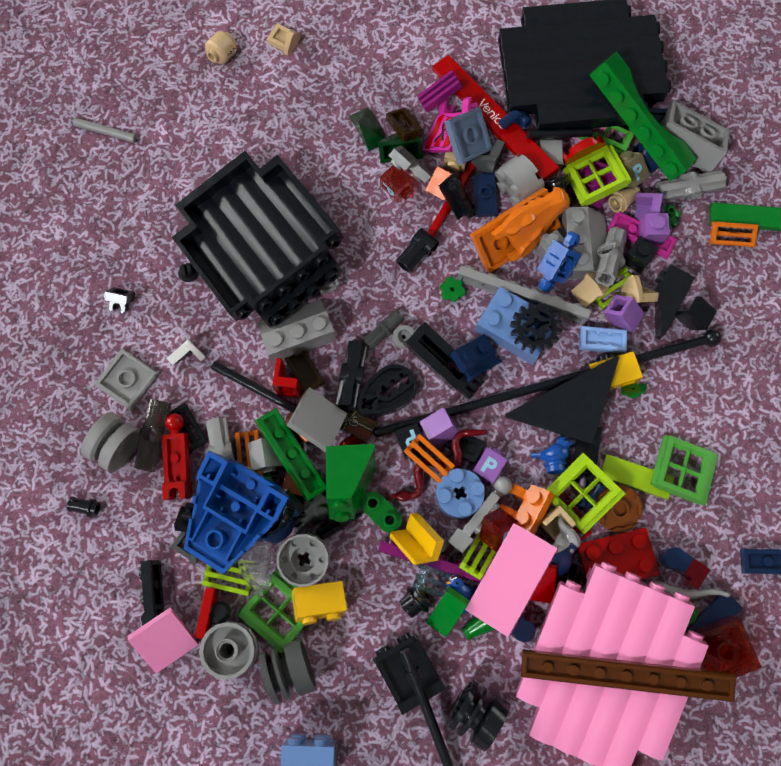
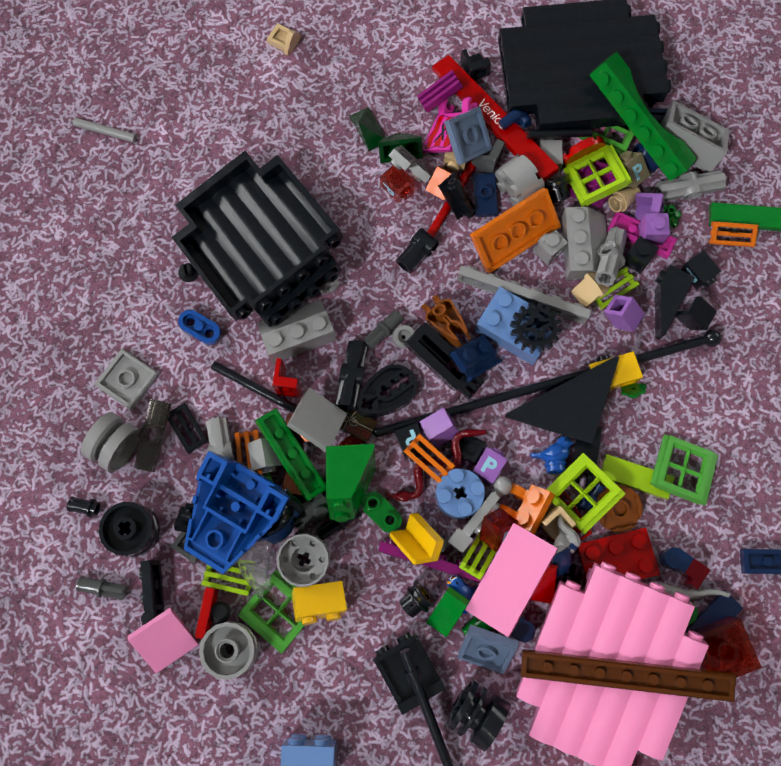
tile [104,287,135,313] -> none
red plate [162,413,193,500] -> none
white tile [166,339,206,365] -> none
tan head [205,31,237,64] -> none
dark grey wheel [259,639,317,705] -> none
dark brown tile [284,351,325,393] -> none
dark brown tile [386,107,424,143] -> none
clear light blue tile [412,564,452,597] -> none
green plant [440,277,465,302] -> none
orange animal [491,187,570,262] -> none
blue piece [536,231,582,292] -> none
light blue plate [579,326,627,354] -> none
tan tile [620,275,659,303] -> none
none -> dark grey axle [76,576,127,600]
none -> black wheel [98,502,160,557]
none -> blue plate [178,310,221,345]
none -> dark orange hinge [421,295,471,347]
none -> sand blue tile [457,625,519,674]
none -> black panel [460,49,491,80]
none -> black brick [680,250,721,290]

